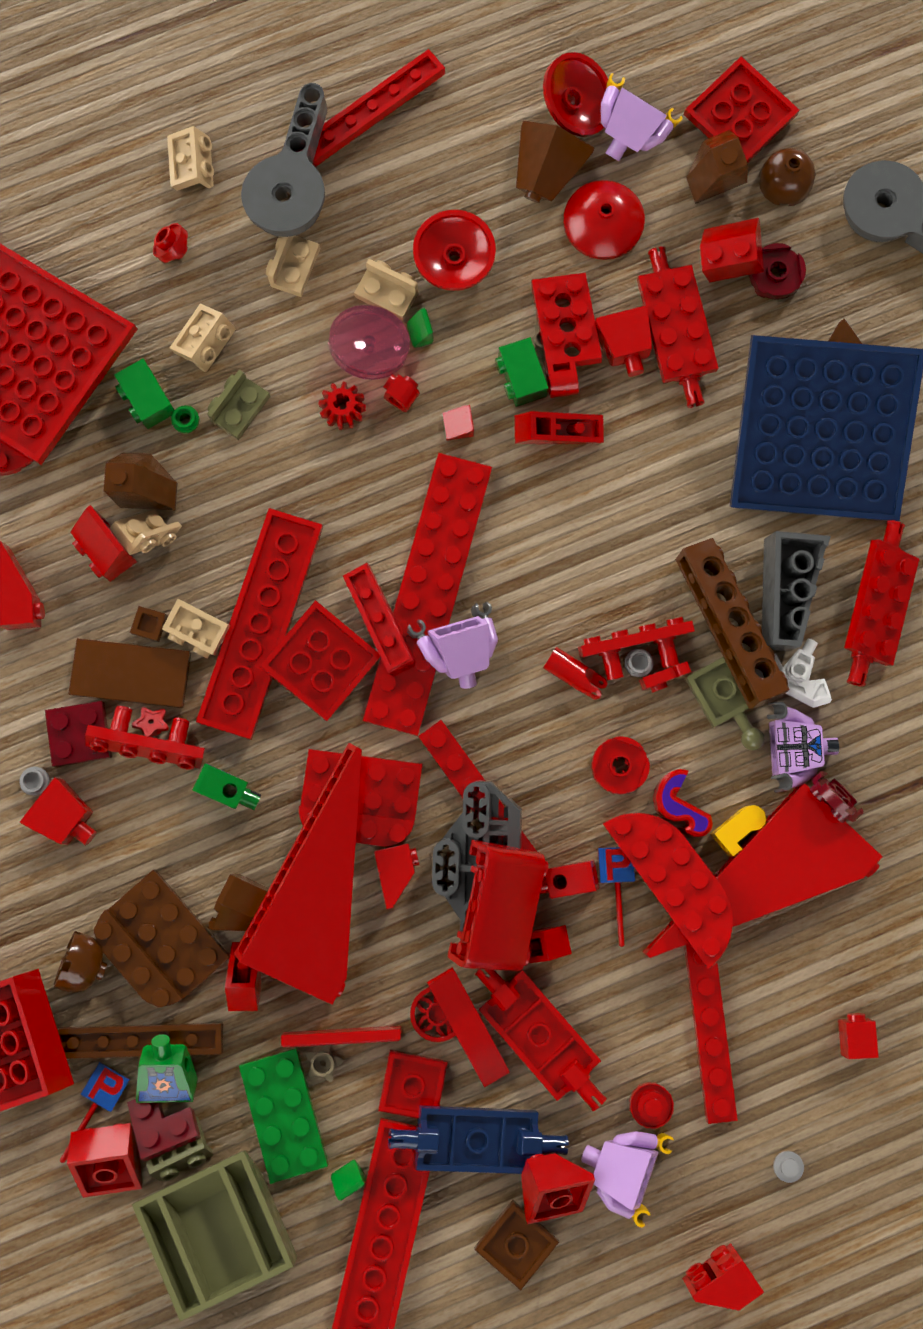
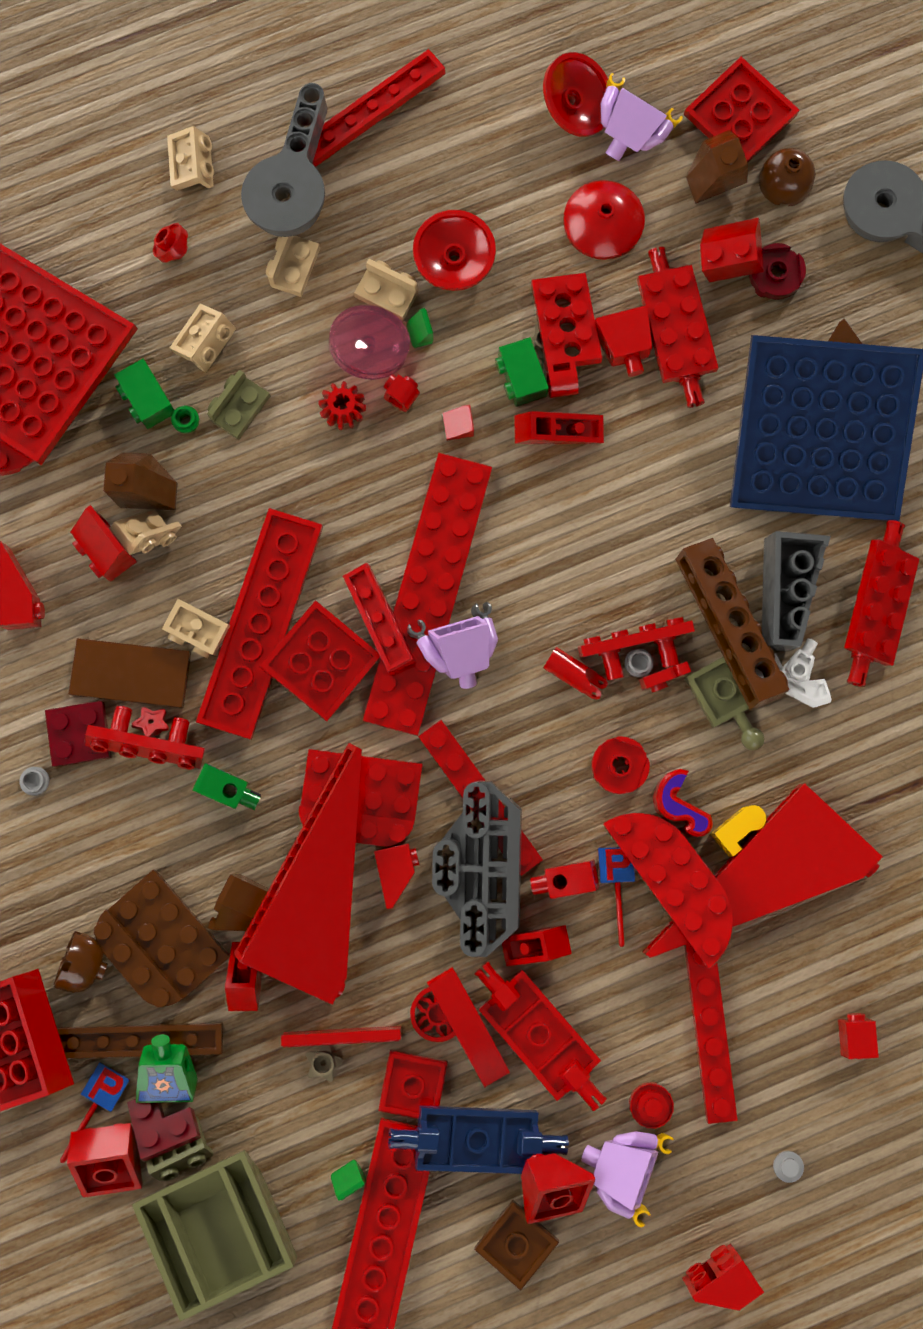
red torso [20,777,97,846] -> none
reddish brown plate [130,606,168,642] -> none
green plate [239,1047,329,1184] -> none
red windscreen [447,840,549,971] -> none
reddish brown slope [516,121,595,203] -> none
torso [767,702,839,793] -> none
dark red plate [810,771,864,823] -> none

